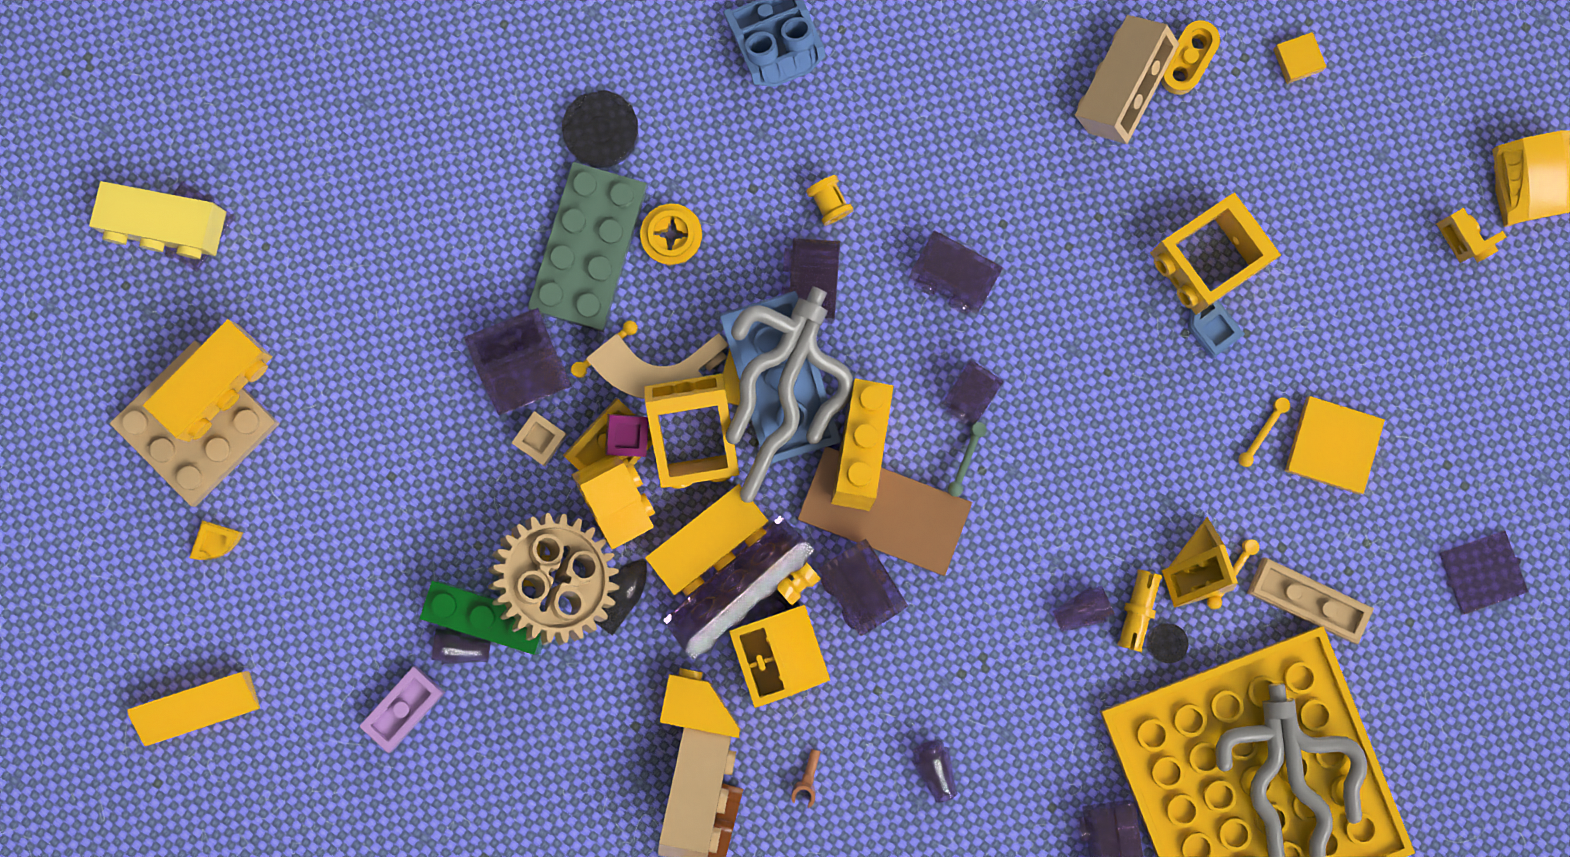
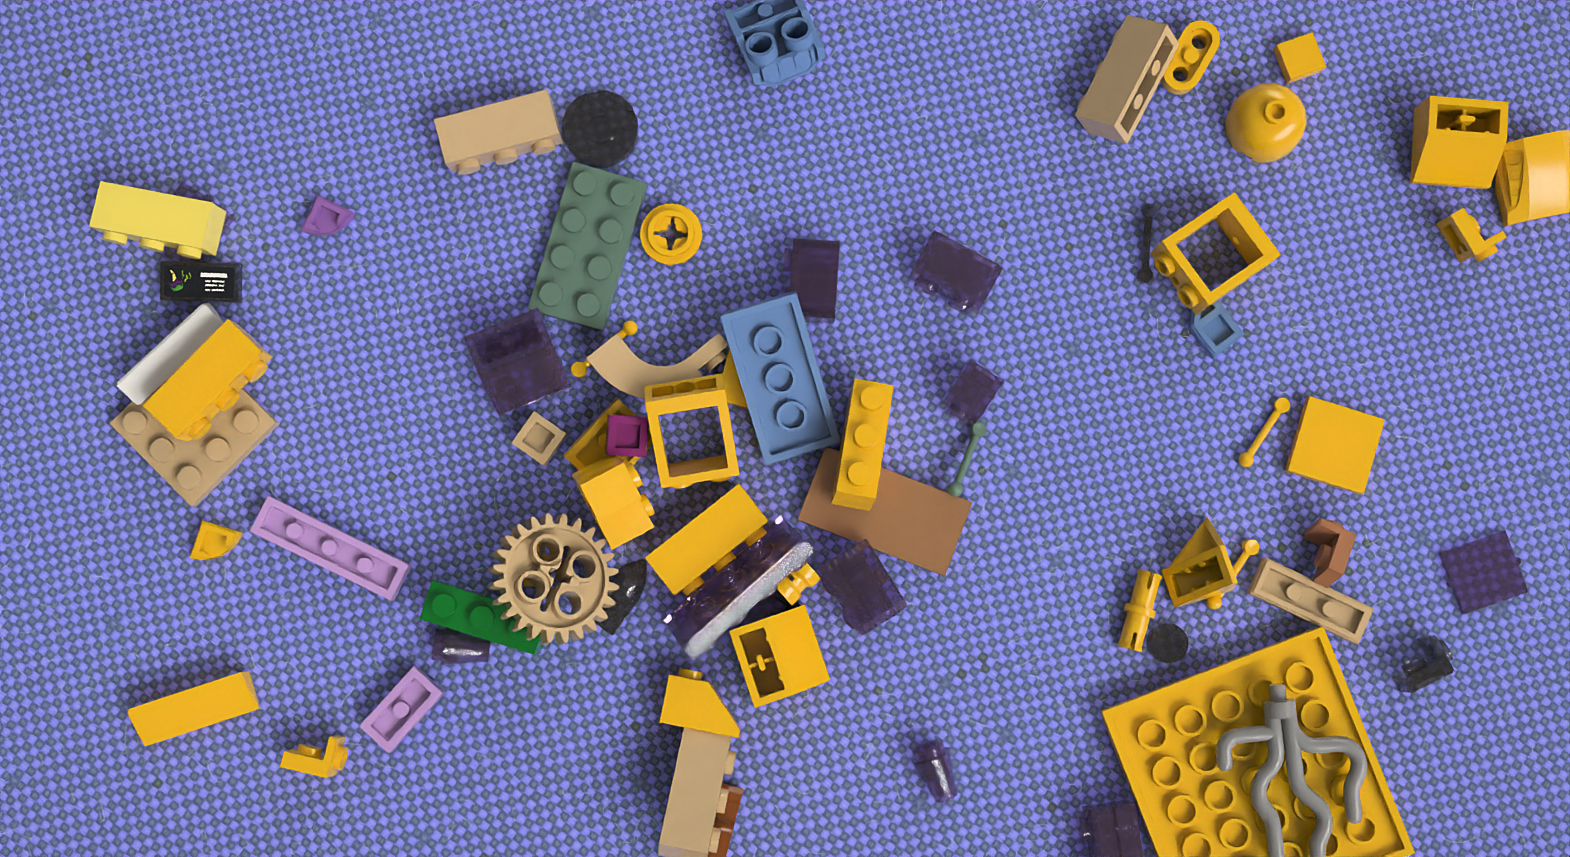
light grey plant [725,286,853,503] -> none
nougat hand [791,749,821,808] -> none
yellow bush [806,175,854,226] -> none
clear purple cone [1053,585,1115,633] -> none
none -> white slope [117,302,224,405]
none -> tile [160,261,243,303]
none -> lavender plate [250,496,412,601]
none -> yellow bracket [280,735,348,778]
none -> medium lavender tile [301,196,355,236]
none -> tan brick [434,89,563,175]
none -> clear smoke hinge [1136,203,1156,284]
none -> yellow cylinder [1225,83,1307,163]
none -> nougat bracket [1303,518,1357,588]
none -> clear smoke bracket [1392,635,1455,693]
none -> yellow slope [1410,95,1509,190]

